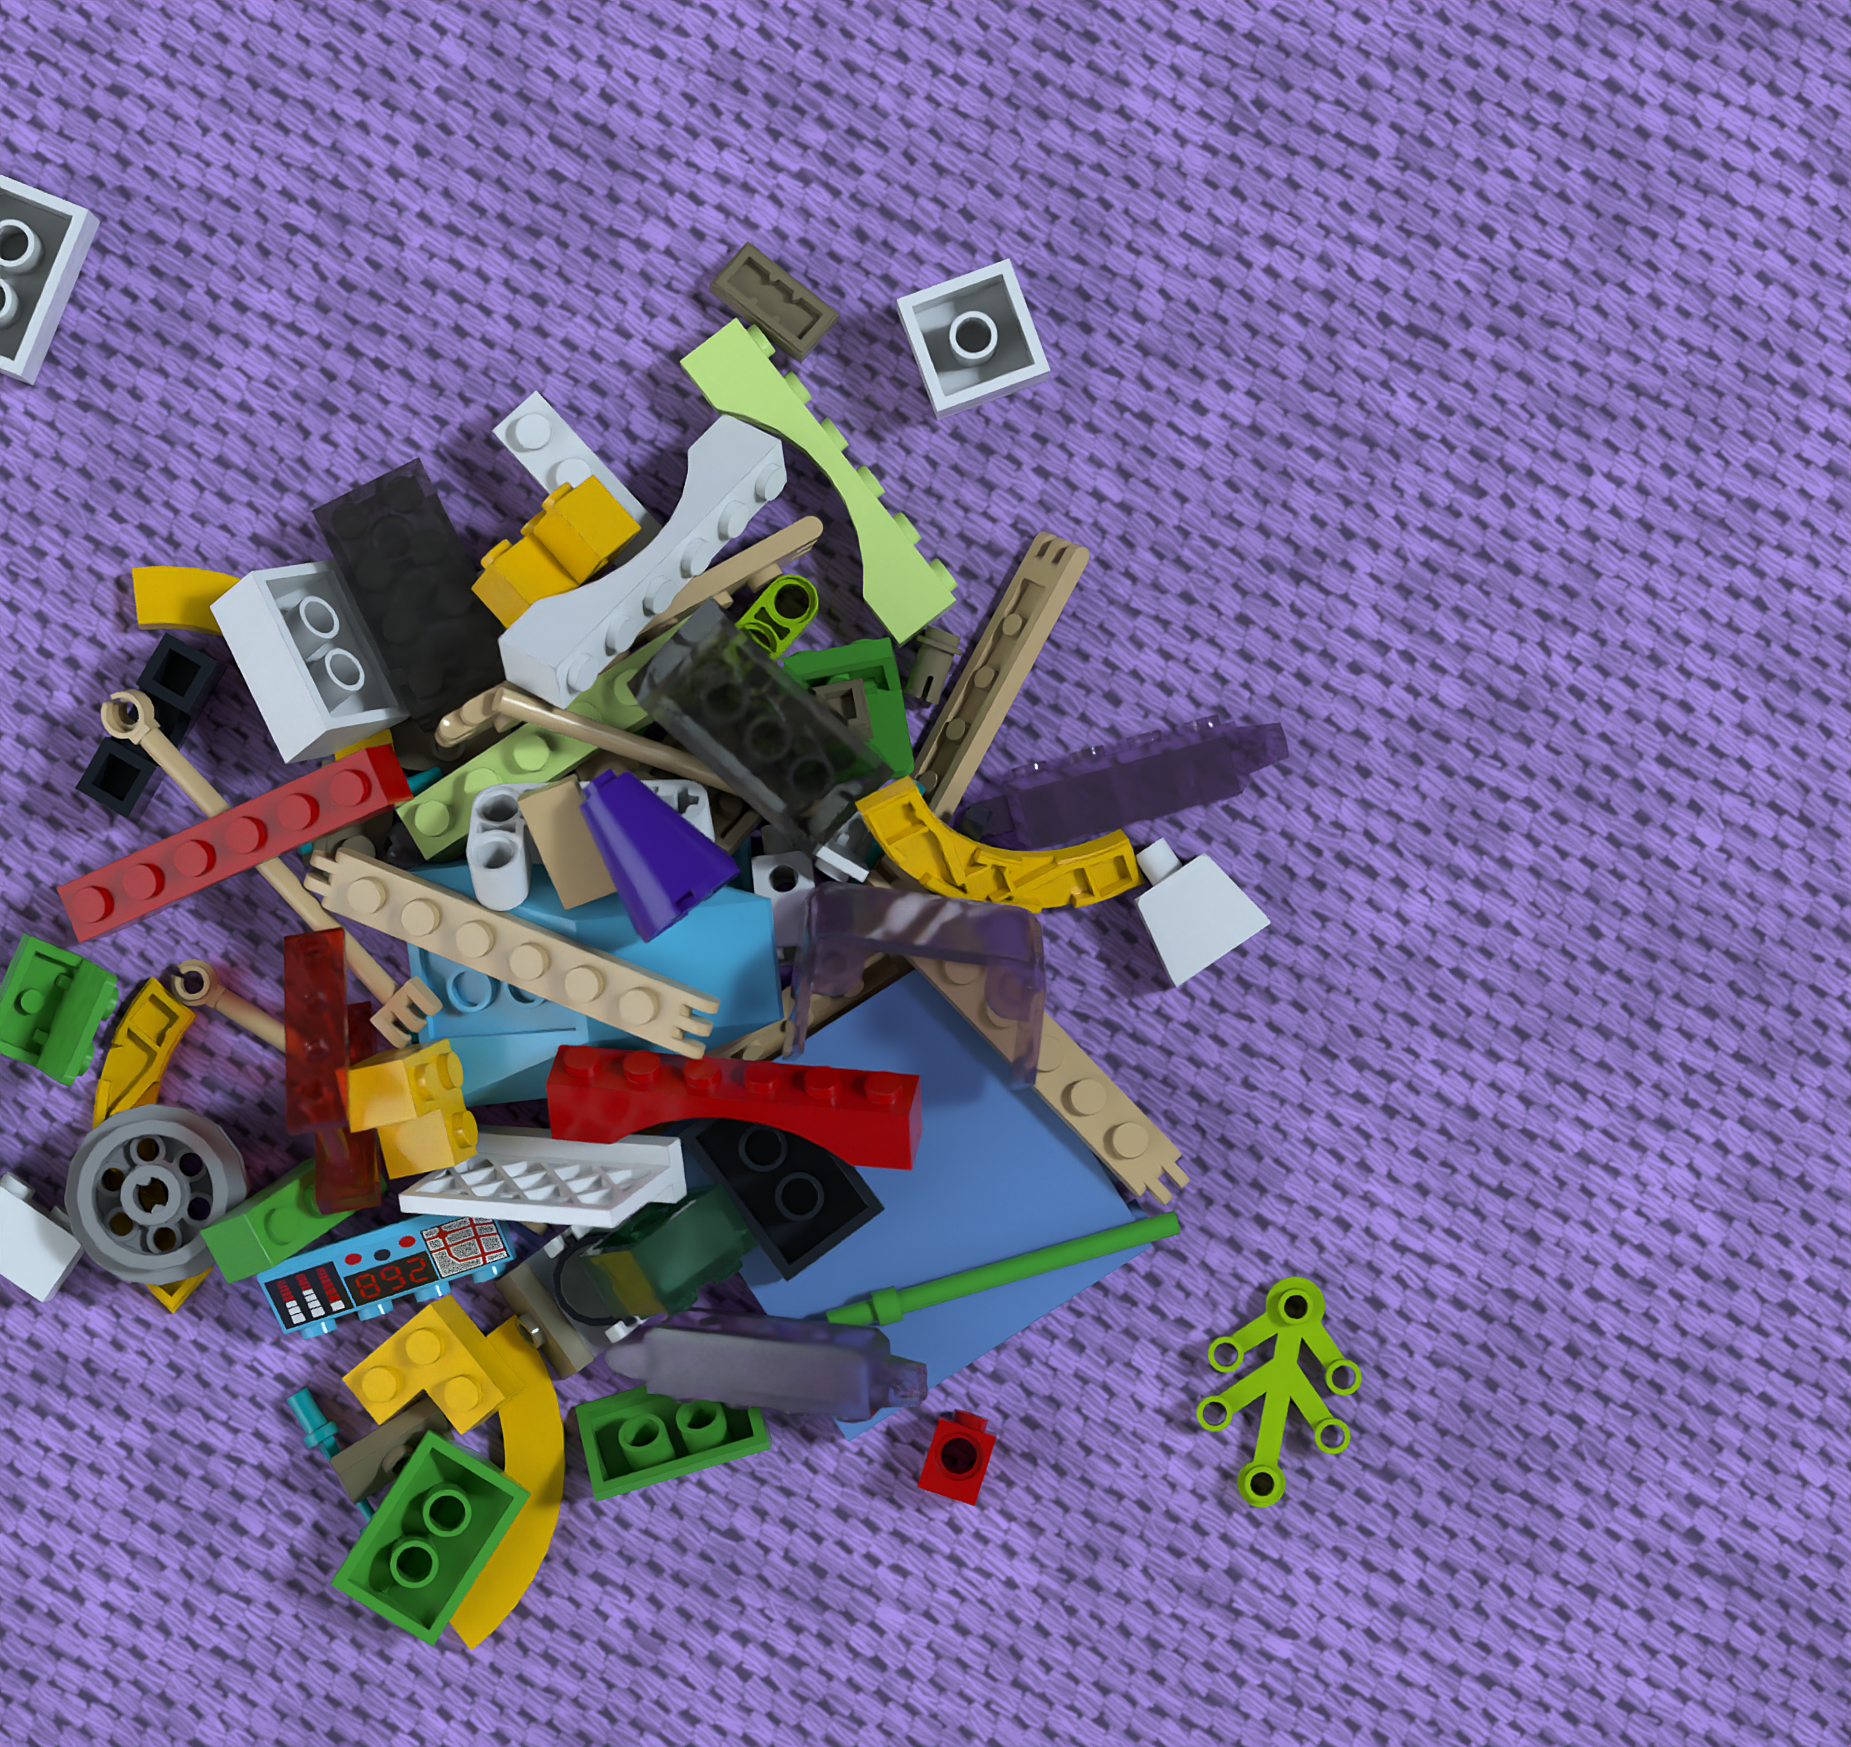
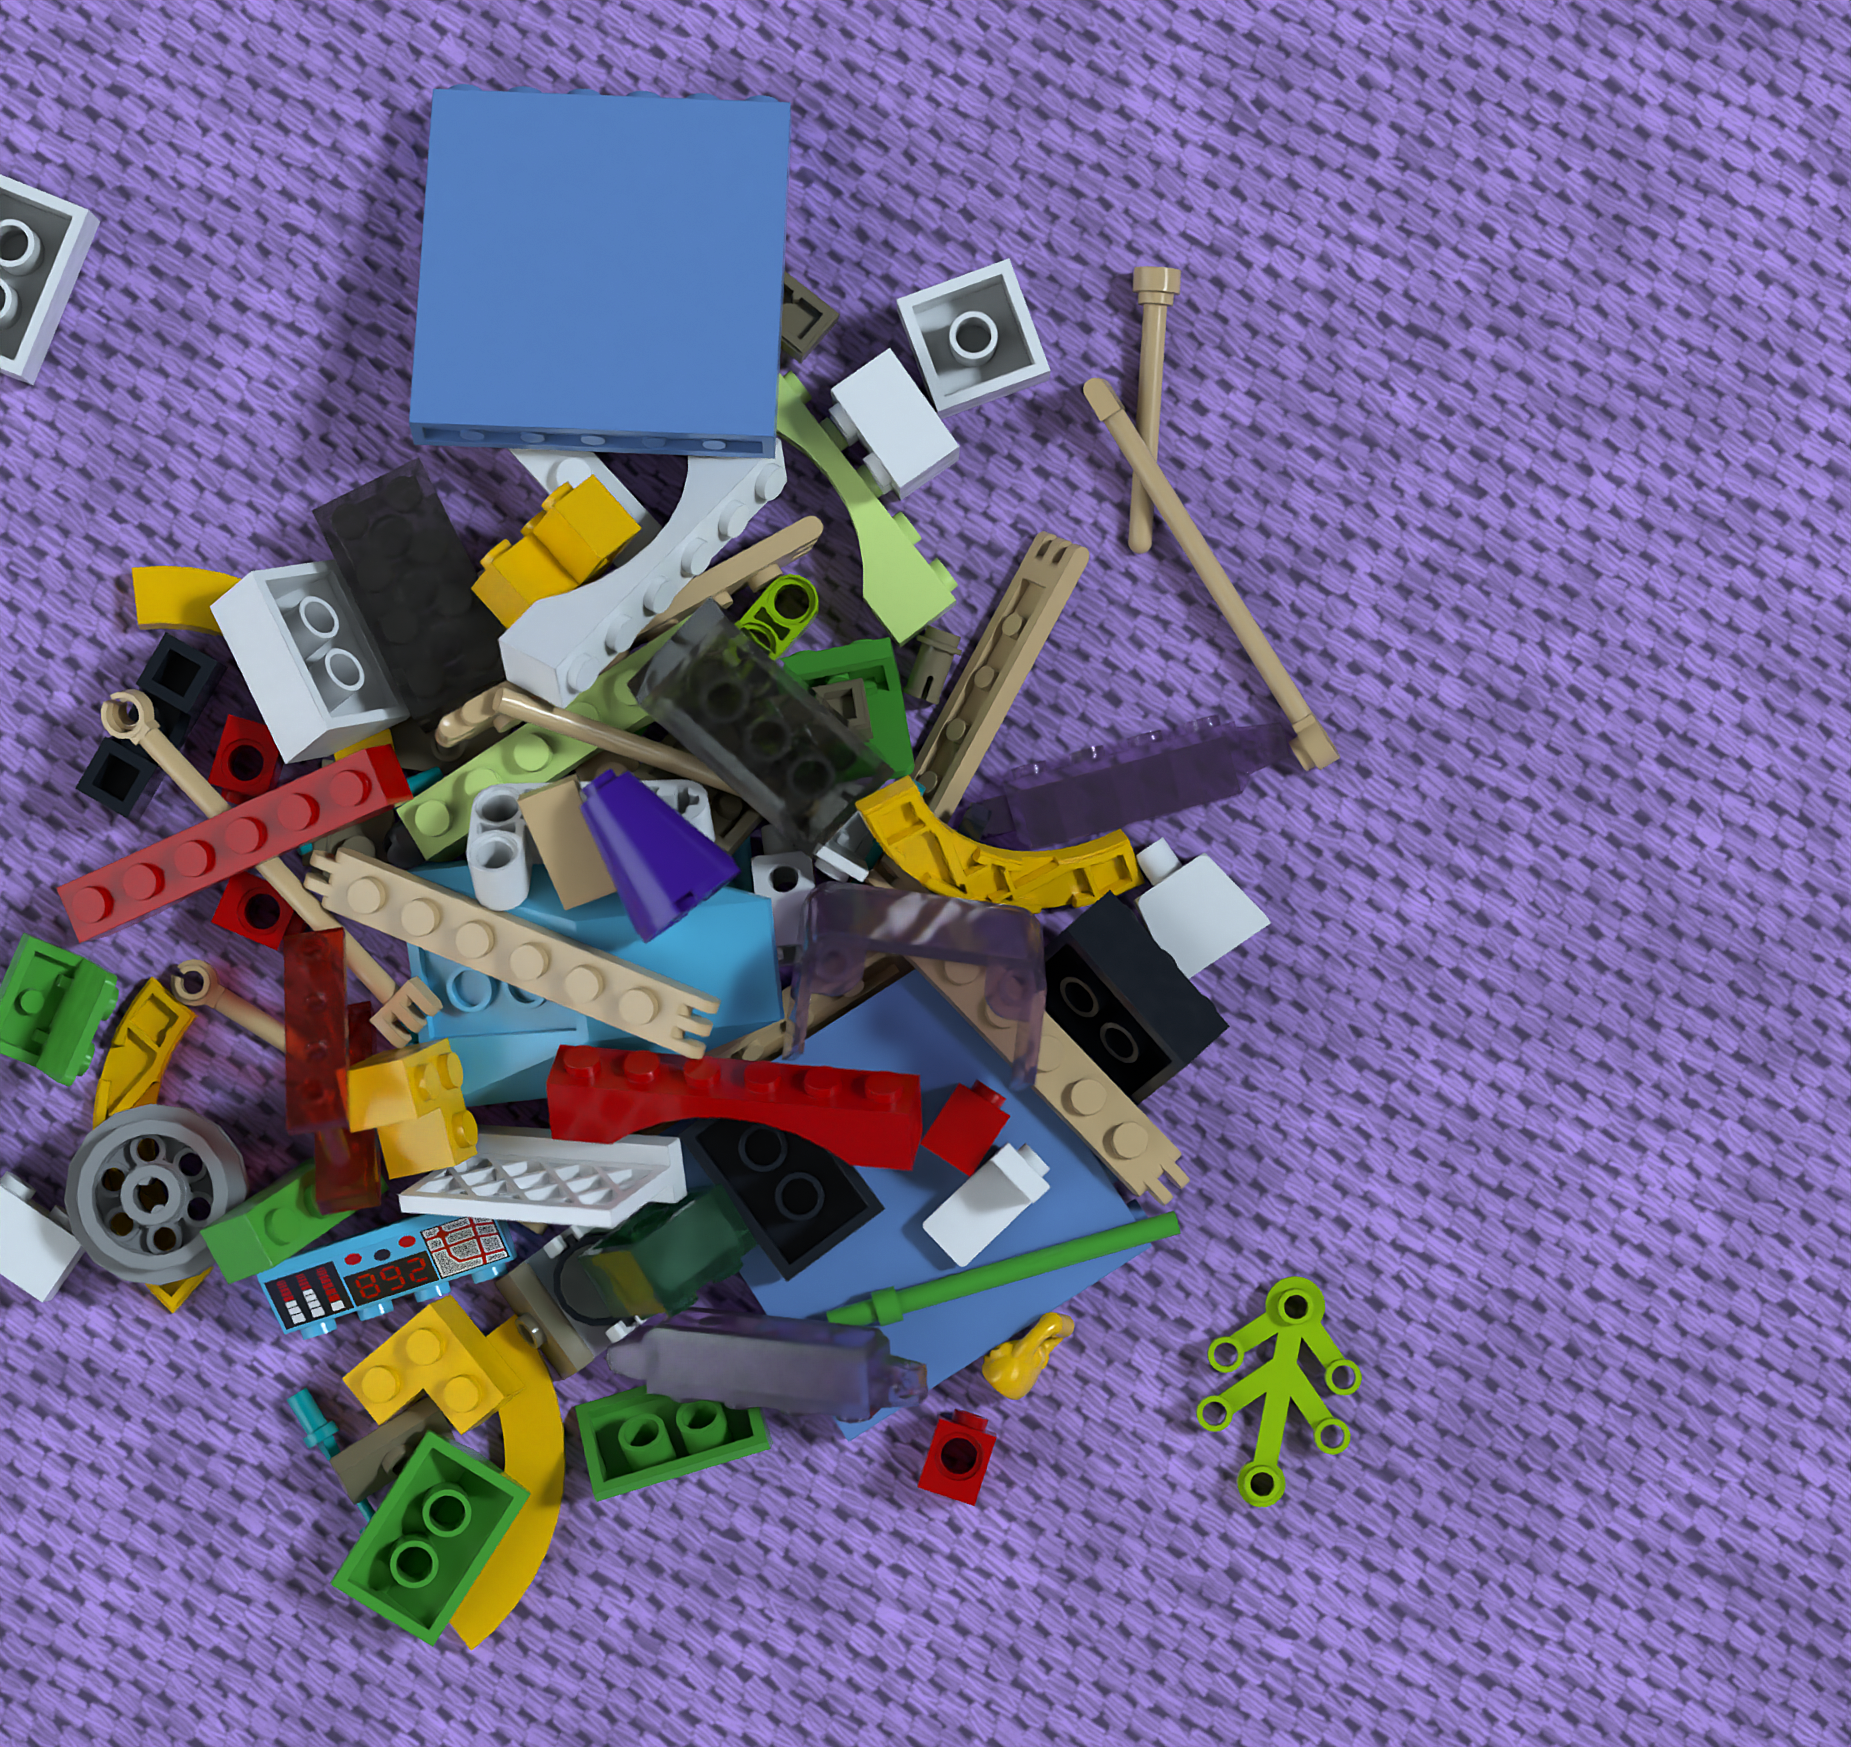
none -> red brick [208,714,284,805]
none -> red brick [211,871,308,952]
none -> medium blue panel [409,84,792,459]
none -> white brick [828,348,959,501]
none -> red brick [920,1079,1010,1177]
none -> white bracket [923,1142,1050,1267]
none -> yellow piece [982,1312,1074,1400]
none -> black brick [1014,890,1230,1106]
none -> tan hinge [1083,378,1340,771]
none -> tan piece [1128,266,1181,554]

